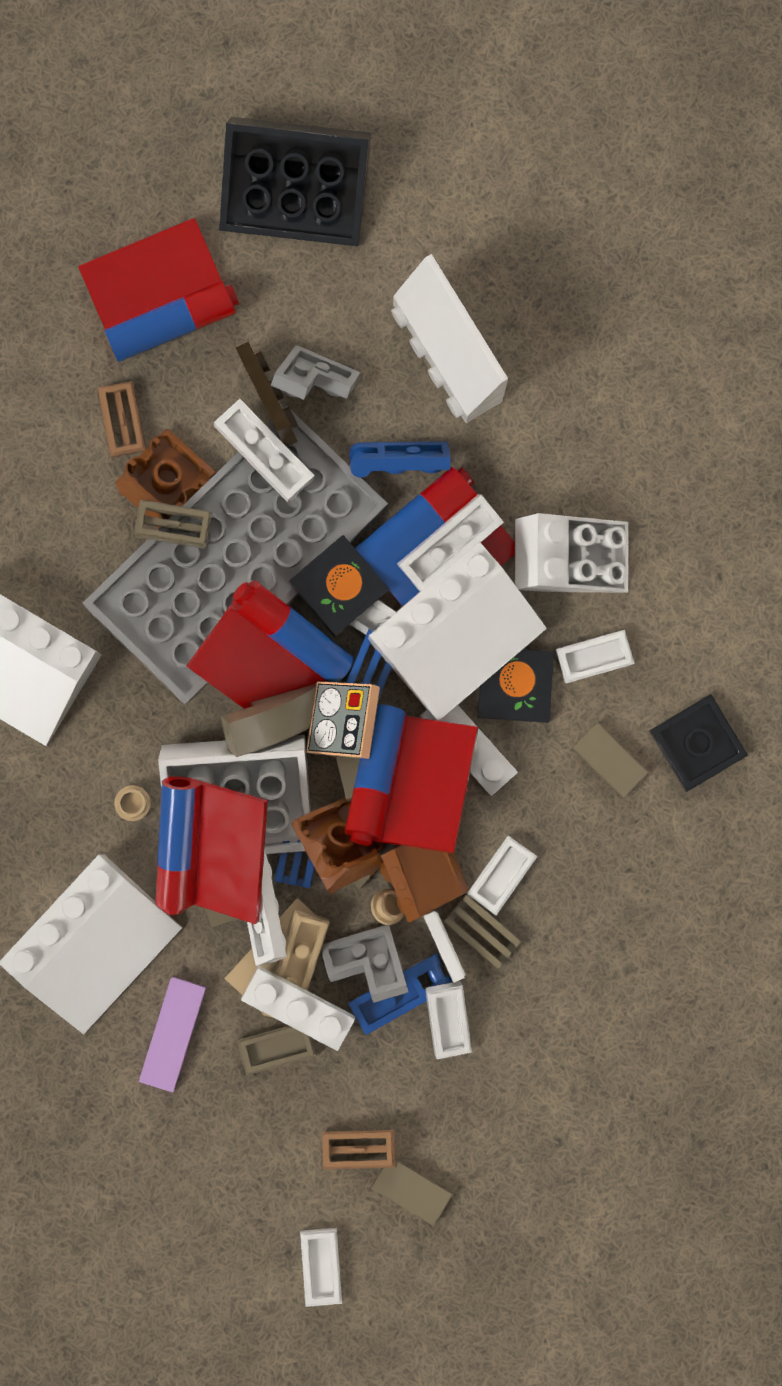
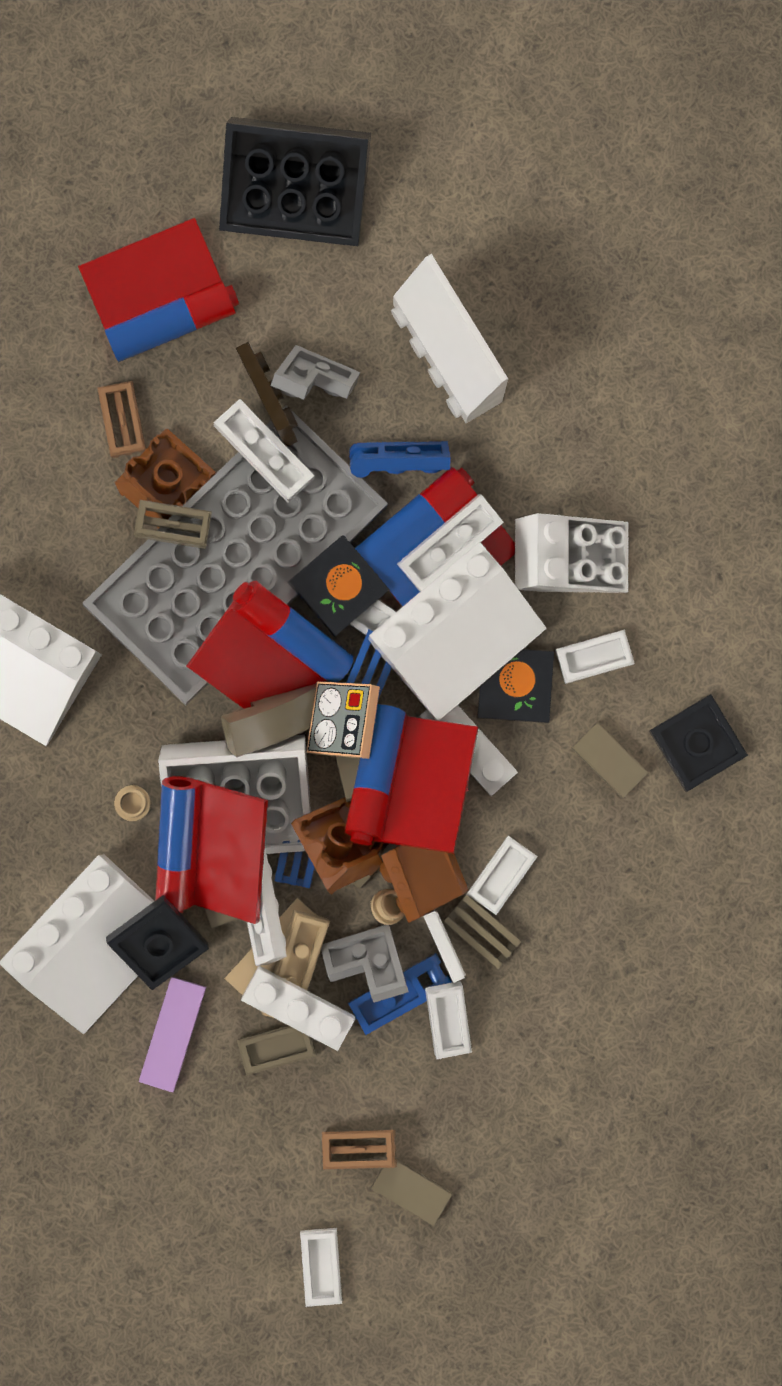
none -> black tile [106,895,209,990]

